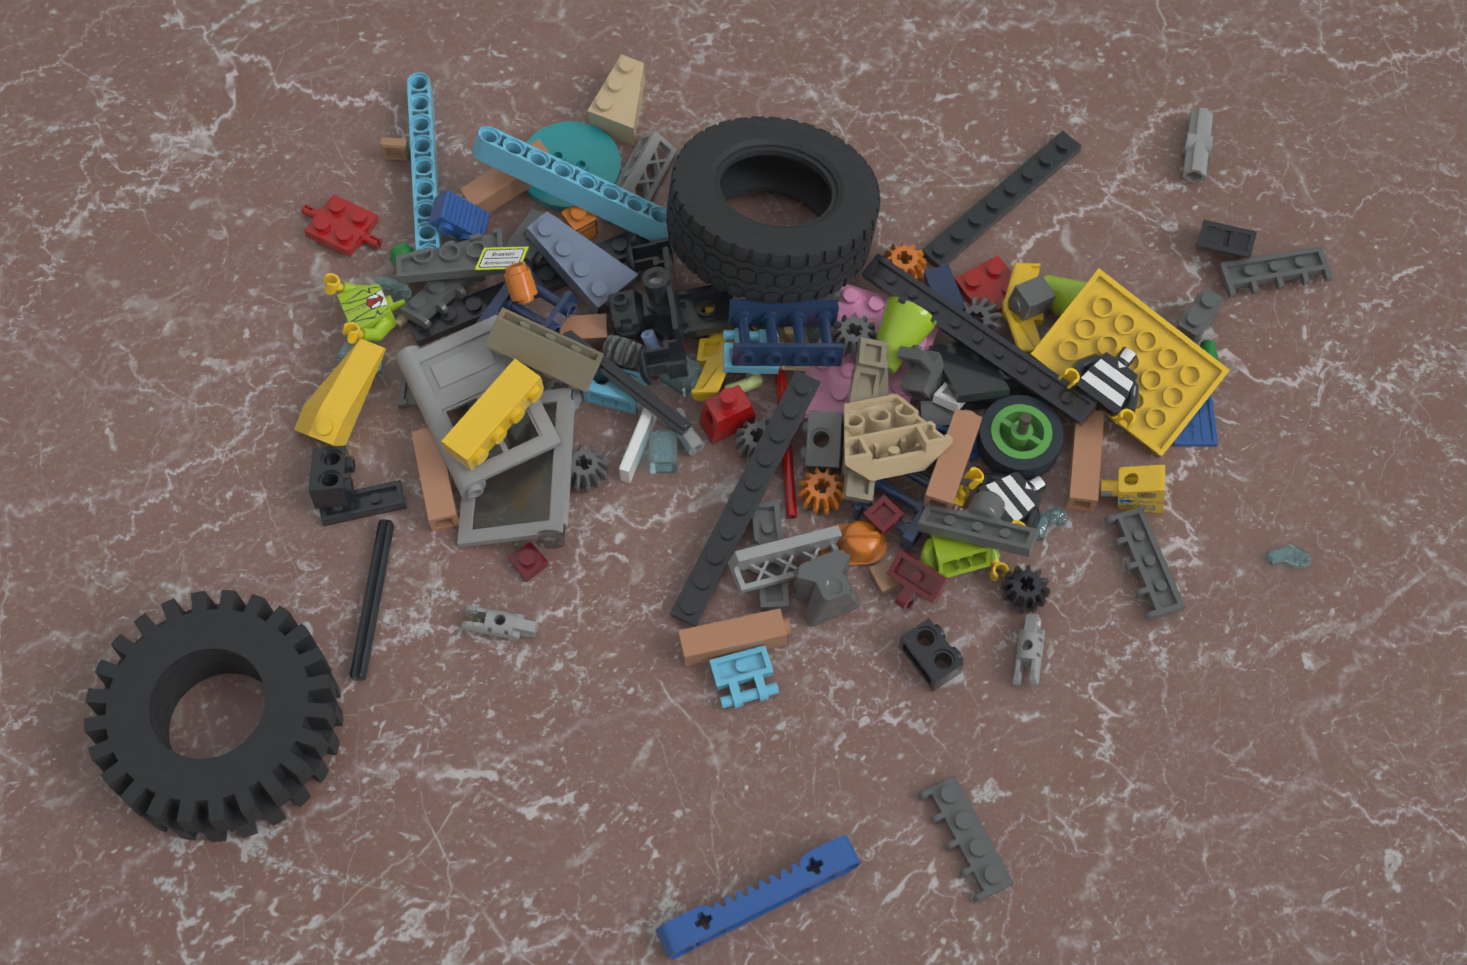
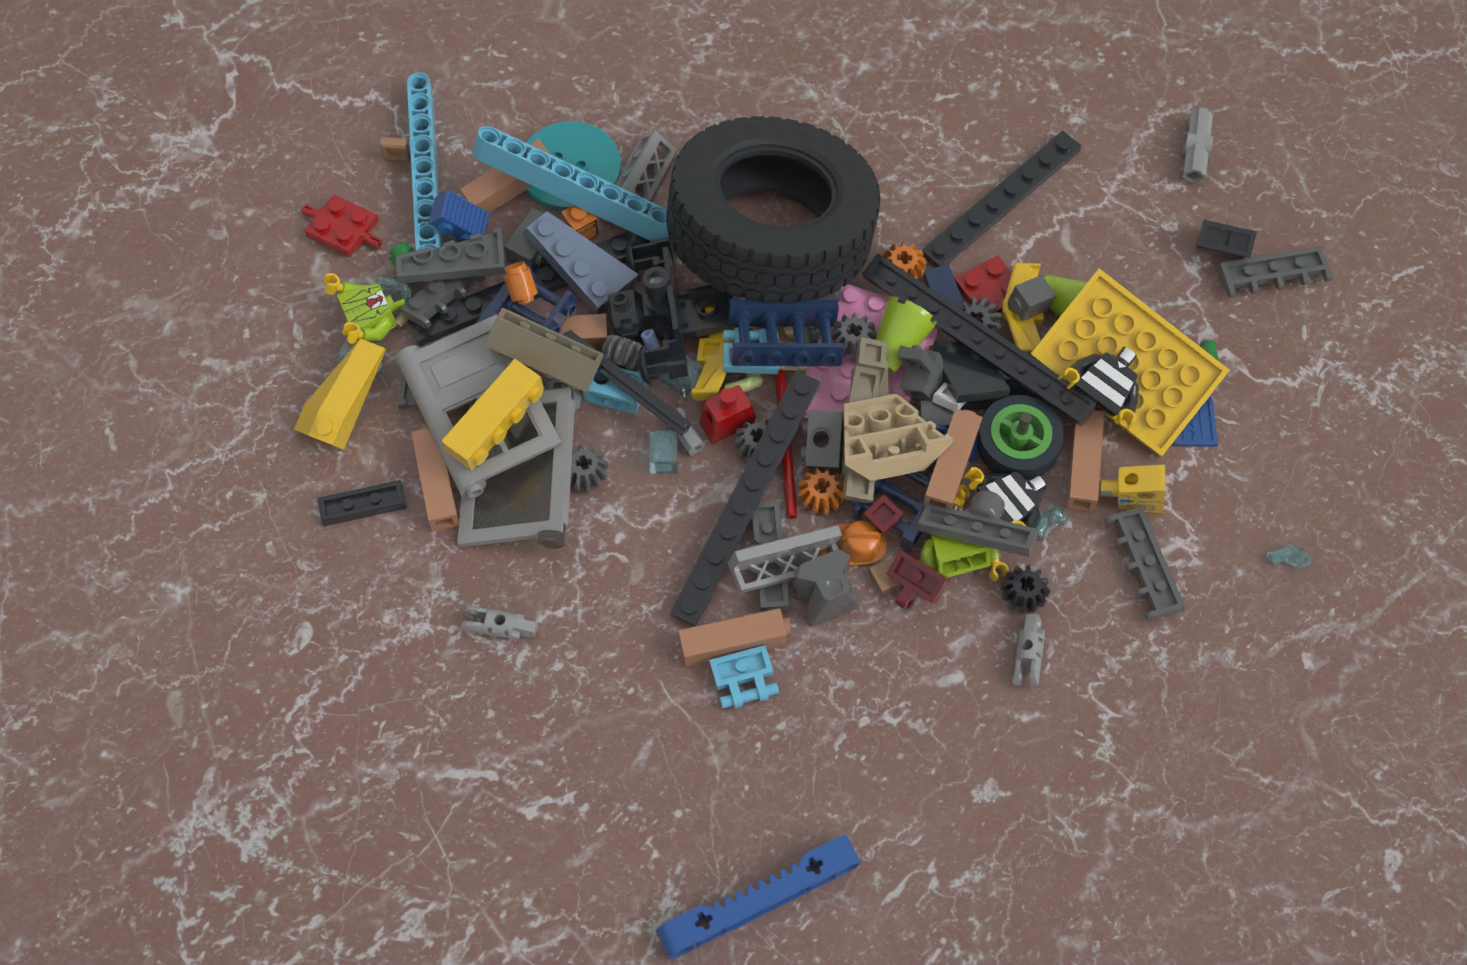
black tyre [84,590,343,842] -> none
black brick [309,445,356,509] -> none
black axle [349,519,394,681] -> none
sticker [475,246,529,270] -> none
dark red plate [508,541,549,582] -> none
tan wedge [588,54,645,146] -> none
white tile [619,407,657,484] -> none
black brick [899,618,964,691] -> none
dark grey hinge [918,776,1014,903] -> none
dark grey brick [1176,288,1223,345] -> none

